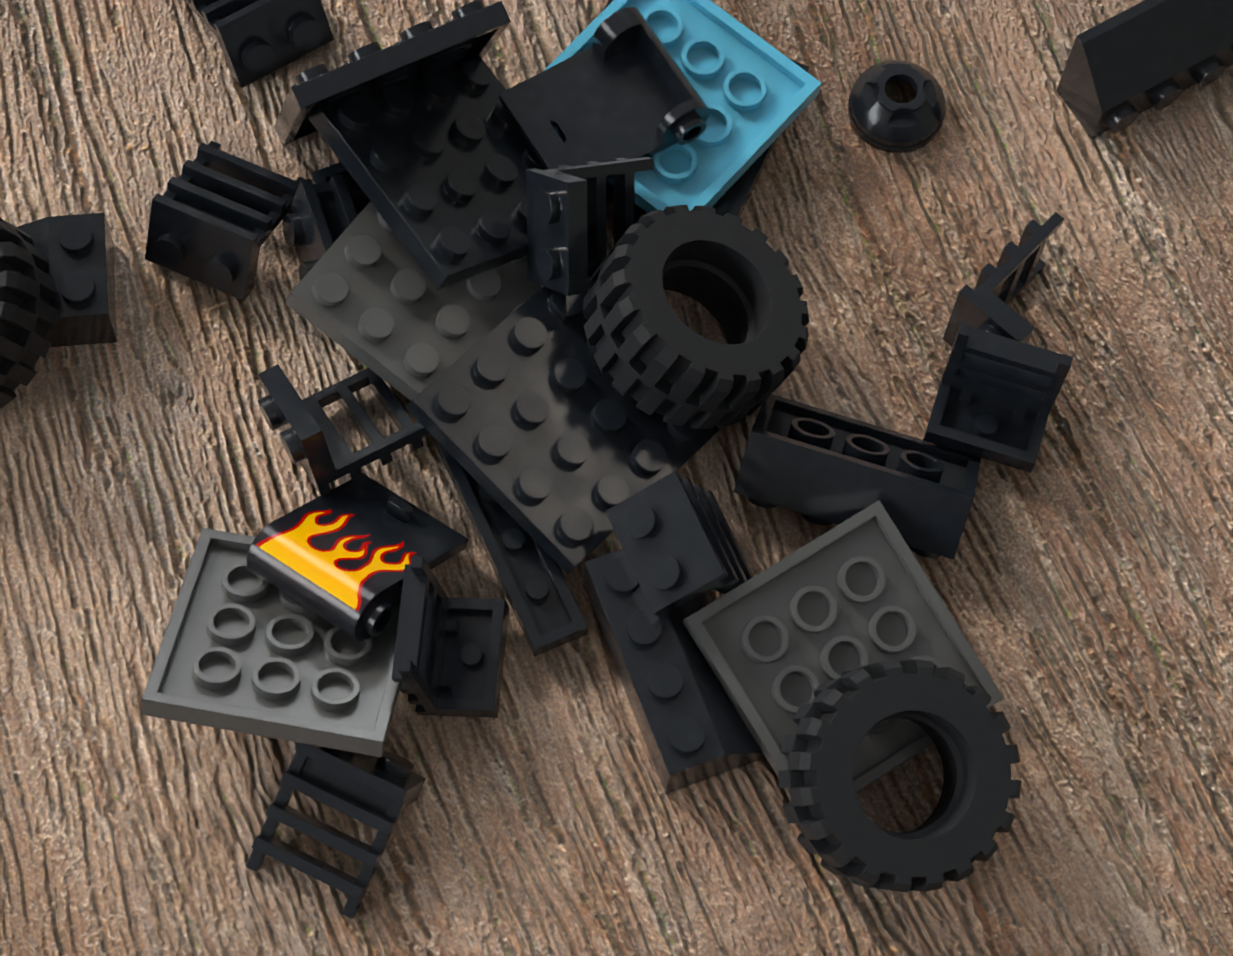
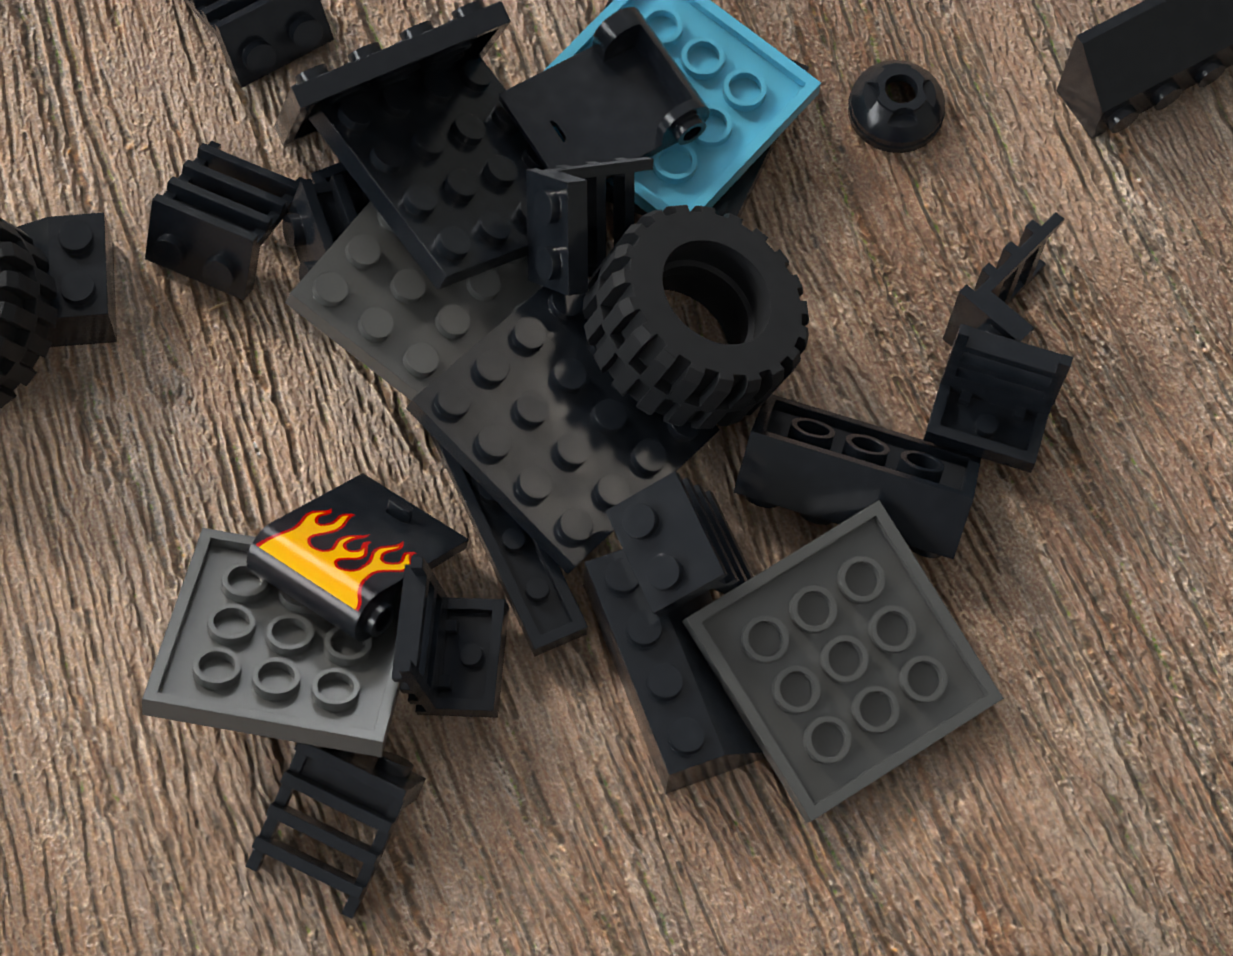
black plate [257,365,430,496] -> none
black tyre [778,659,1022,893] -> none

